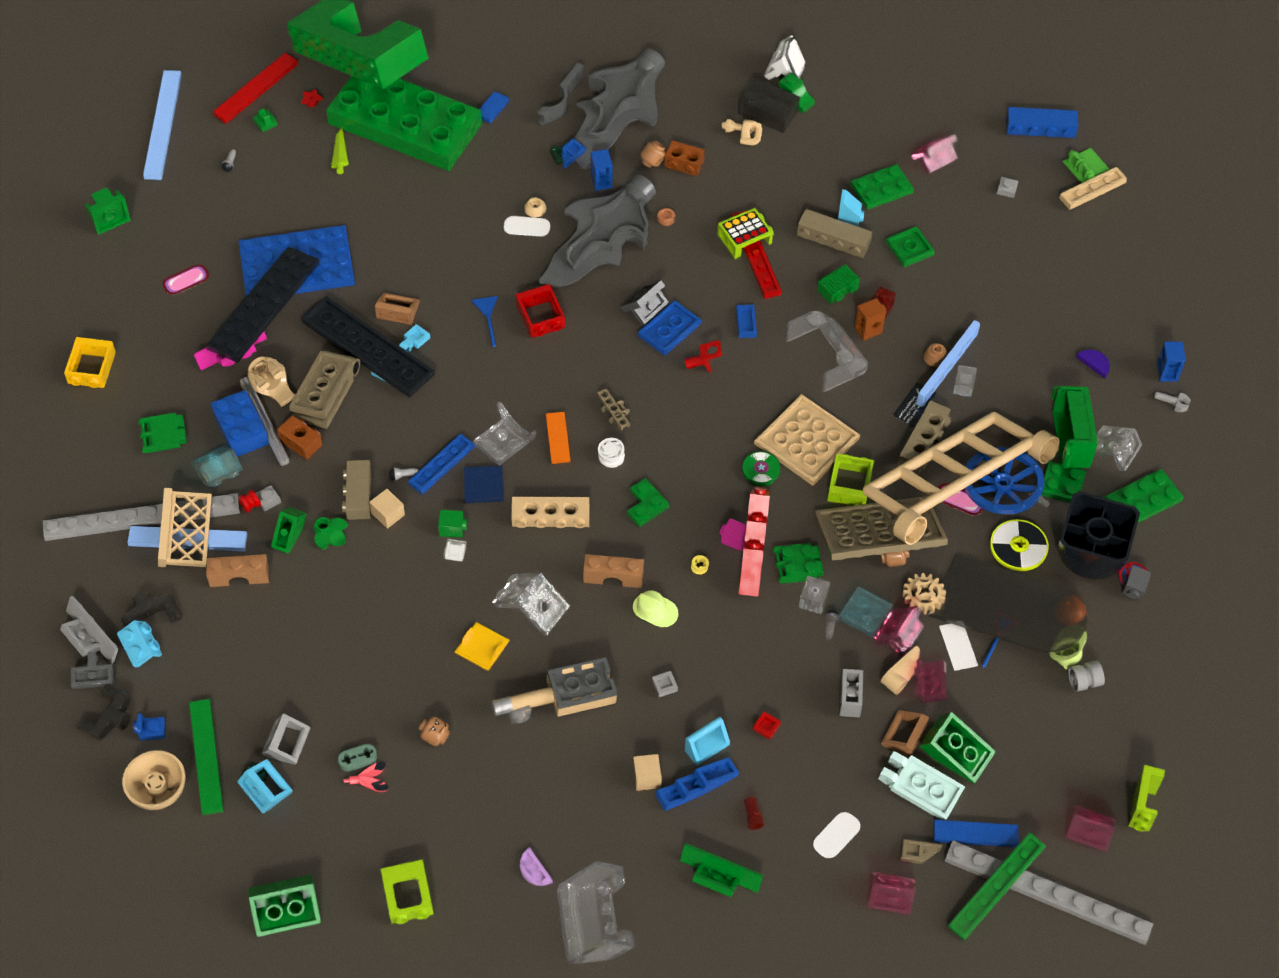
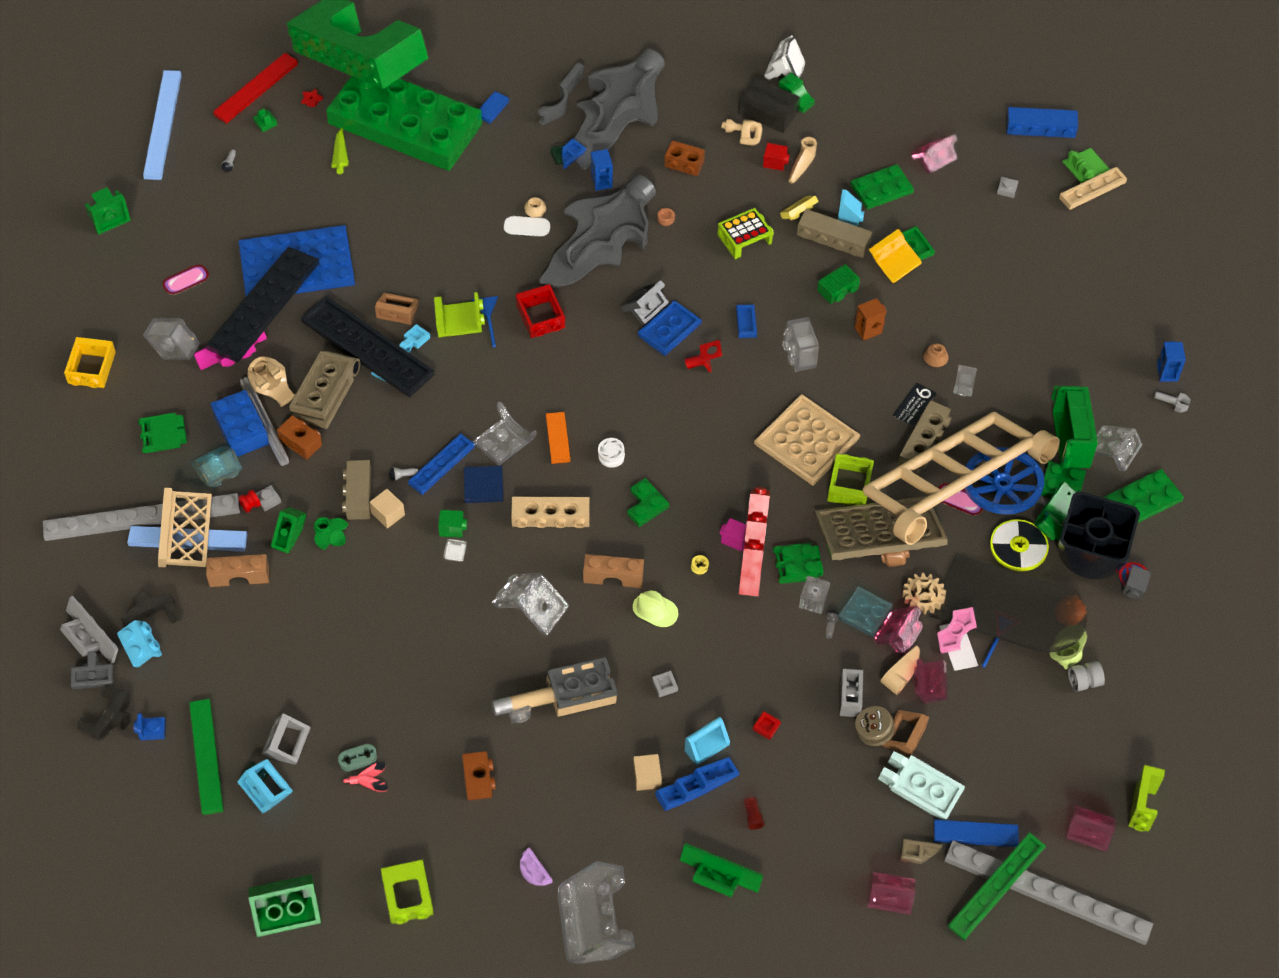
tan piece [122,751,186,810] -> none
medium nougat head [419,716,451,747] -> none
yellow piece [455,622,510,671] -> none
dark tan piece [597,388,630,431] -> none
medium nougat head [640,140,666,168] -> none
red tile [730,210,782,299] -> none
green tile [742,451,780,487] -> none
clear windscreen [786,311,868,392] -> none
white sticker [813,812,860,858] -> none
clear red brick [871,286,896,319] -> none
light blue tile [916,320,980,407] -> none
green slope [919,712,996,783] -> none
dark purple tile [1076,349,1110,378] -> none
none -> clear brick [143,318,200,360]
none -> lime panel [434,292,485,338]
none -> dark orange brick [462,751,496,801]
none -> red brick [763,143,790,171]
none -> light yellow plate [780,196,818,220]
none -> clear brick [783,317,819,372]
none -> tan piece [788,137,817,184]
none -> dark tan head [855,706,895,746]
none -> yellow bracket [869,229,922,283]
none -> bright pink tile [937,607,977,653]
none -> green door [1034,482,1076,541]

